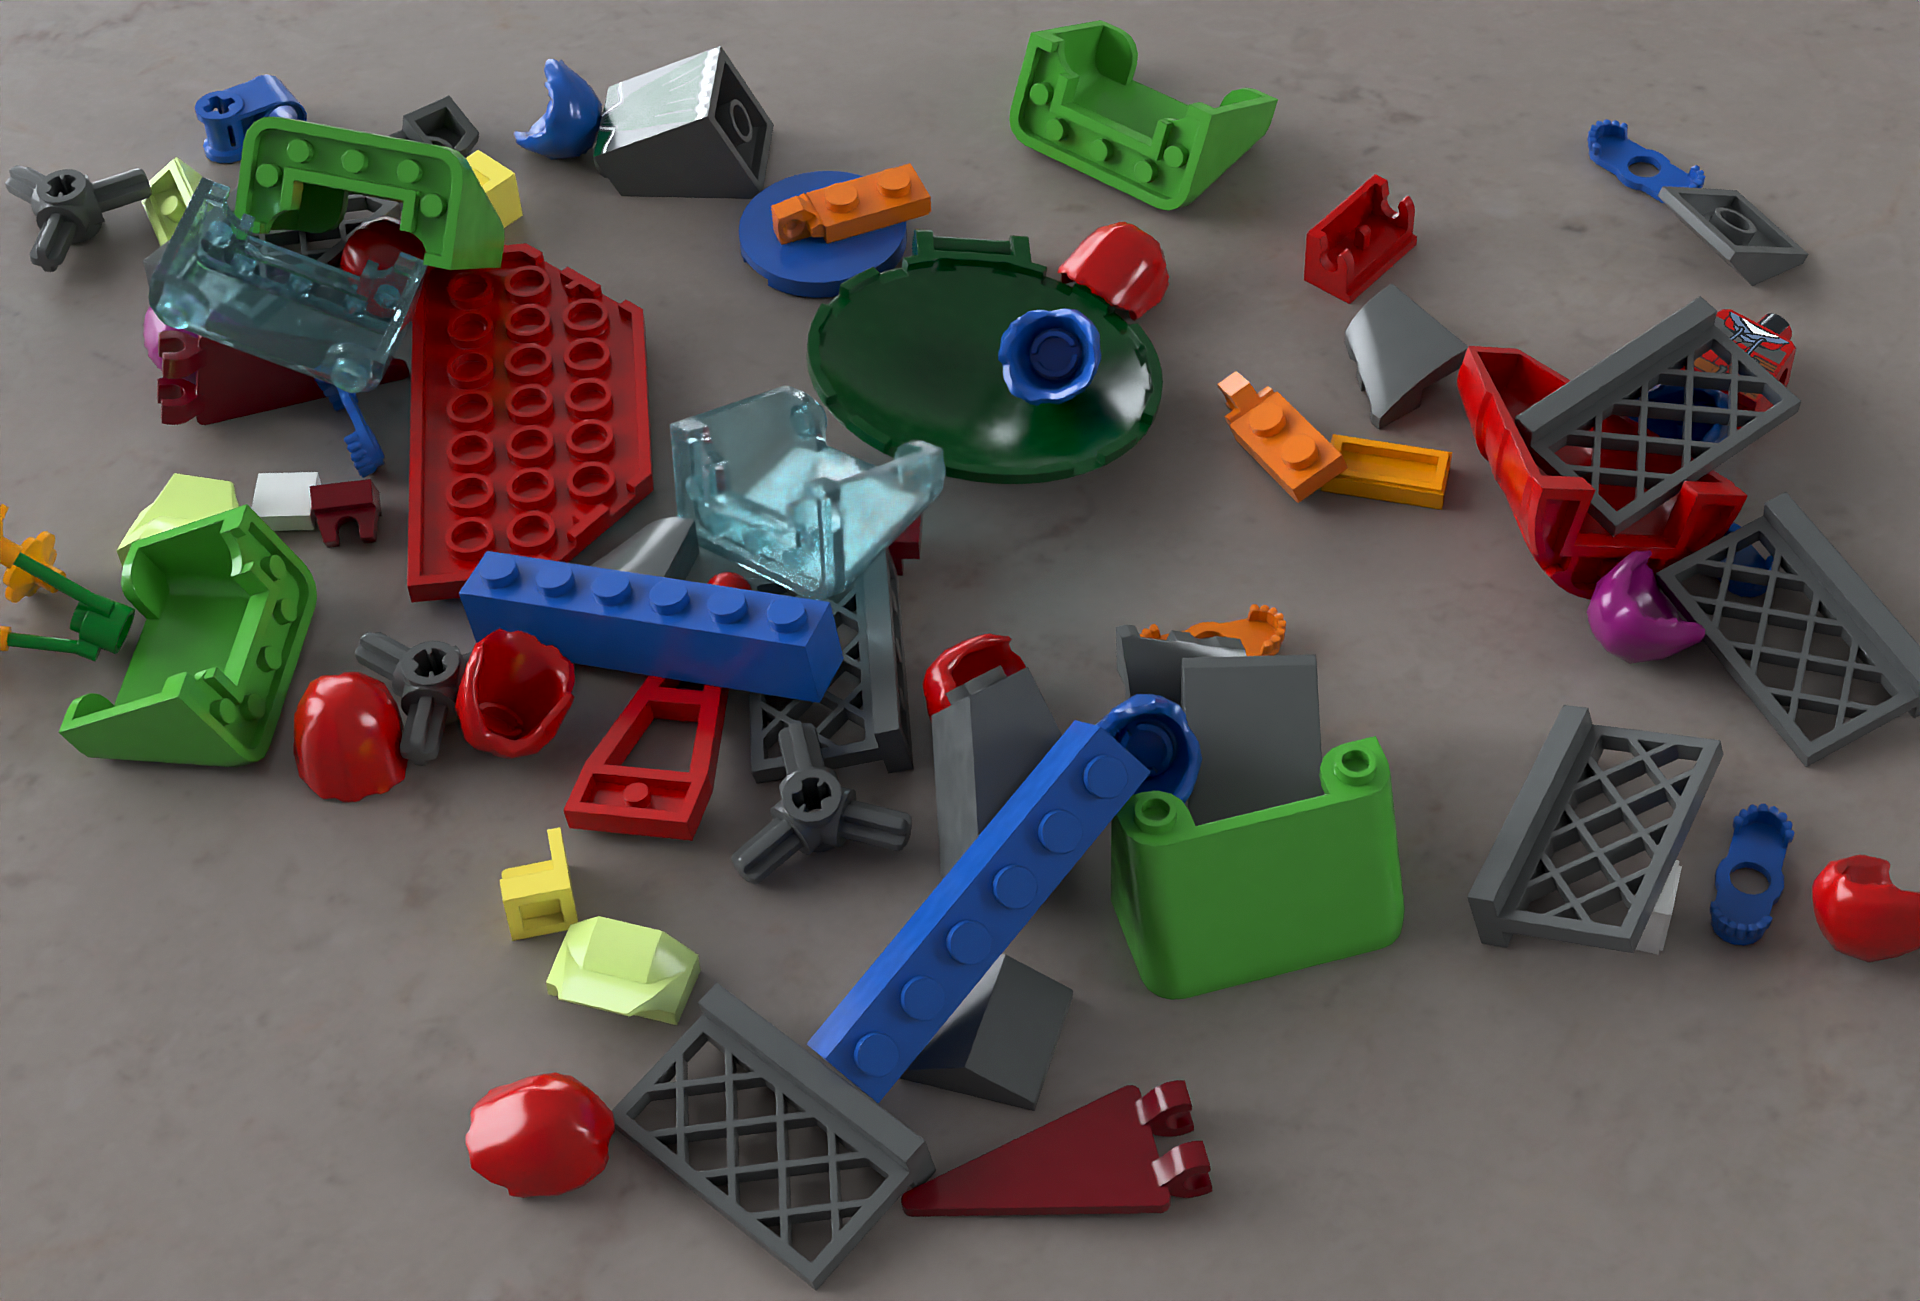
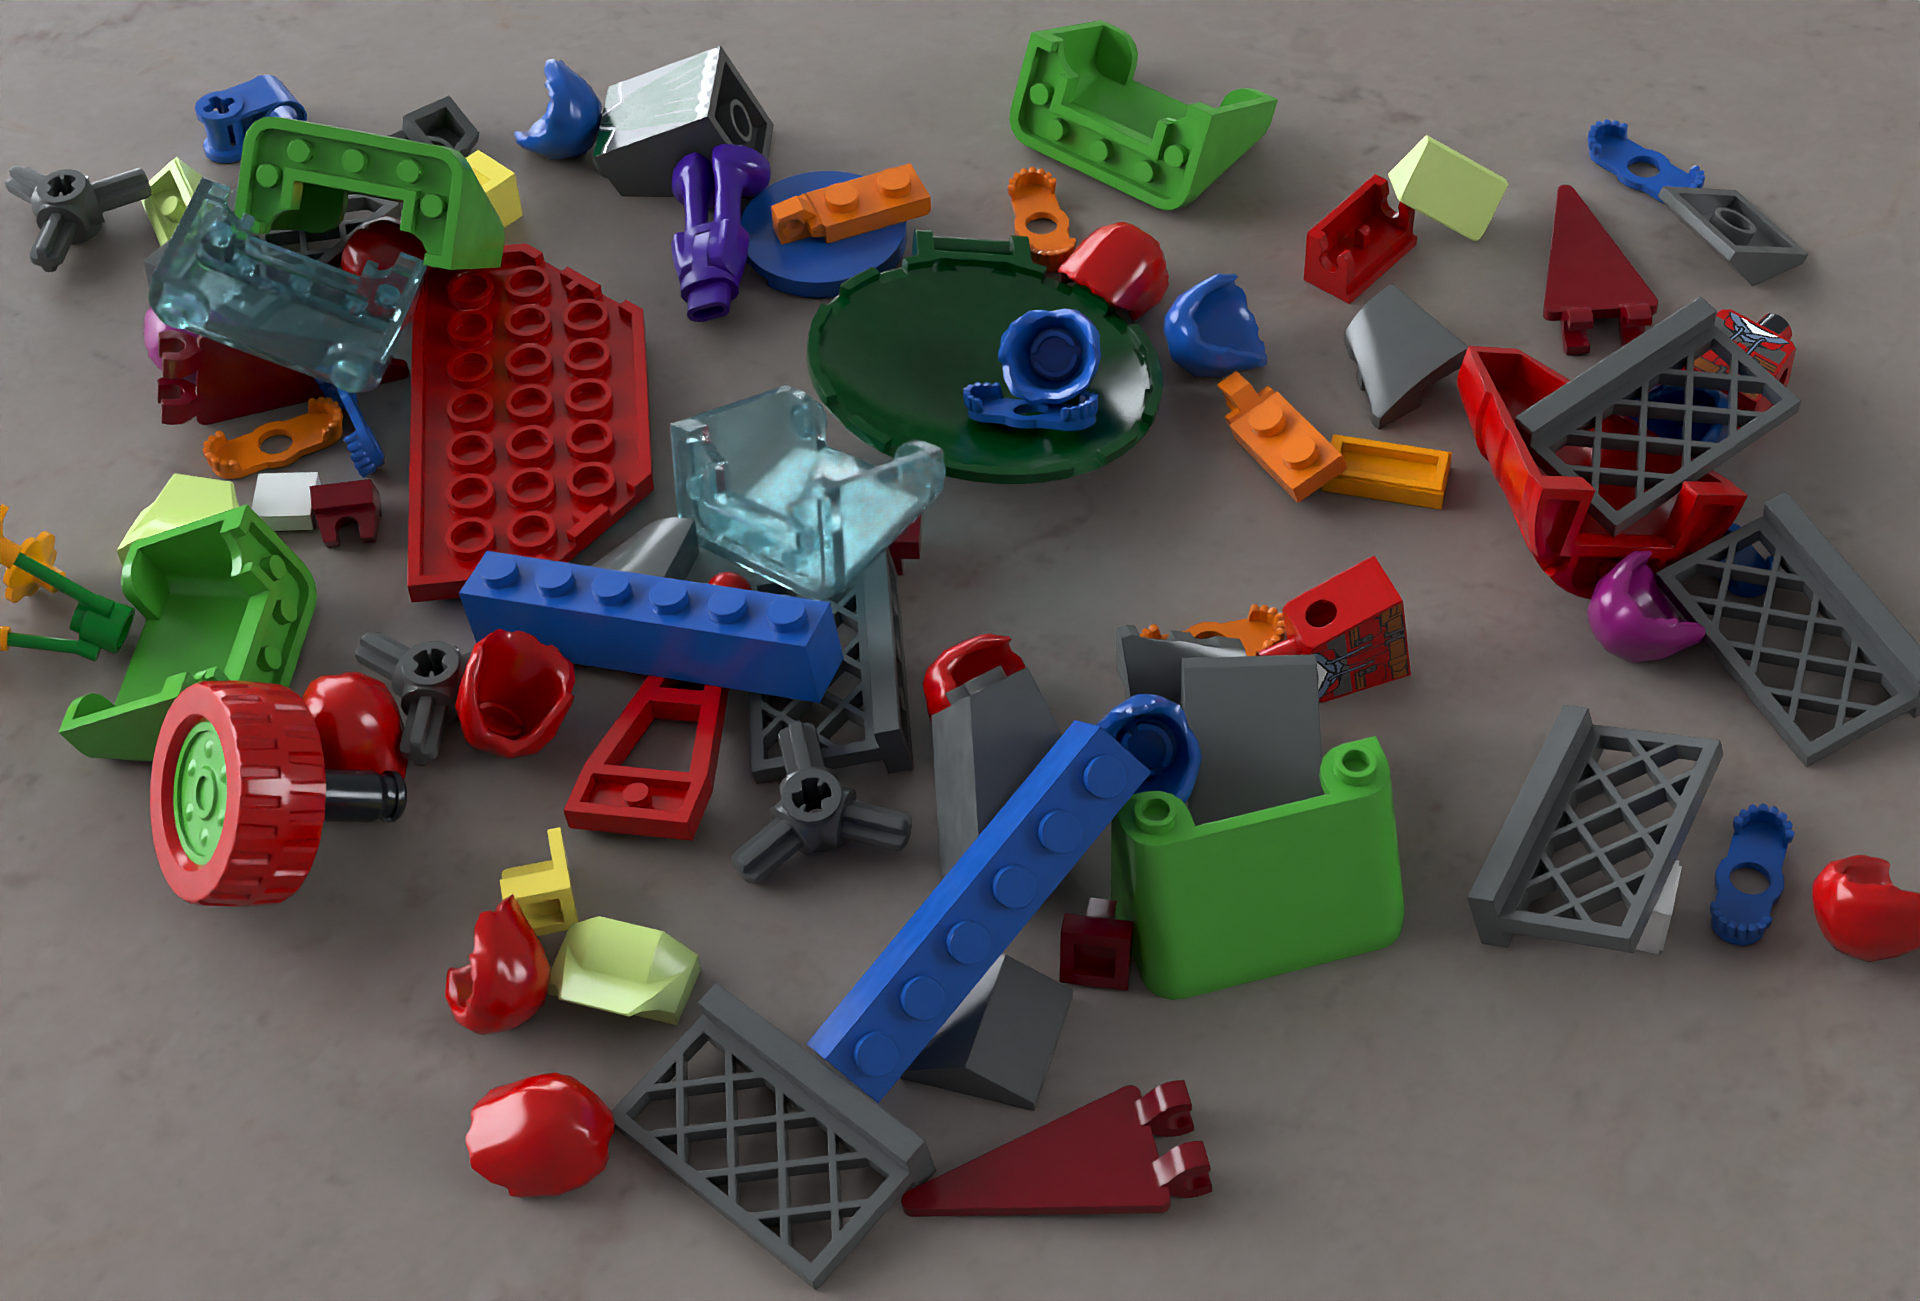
none -> red wheel [150,680,407,907]
none -> orange piece [202,397,343,479]
none -> red hair [444,894,551,1035]
none -> dark purple piece [671,144,771,322]
none -> blue piece [963,382,1098,431]
none -> orange piece [1008,167,1076,272]
none -> dark red tile [1059,897,1134,991]
none -> blue hair [1163,273,1267,378]
none -> red torso [1256,556,1411,703]
none -> yellowish green slope [1388,135,1508,242]
none -> dark red flag [1543,185,1658,355]

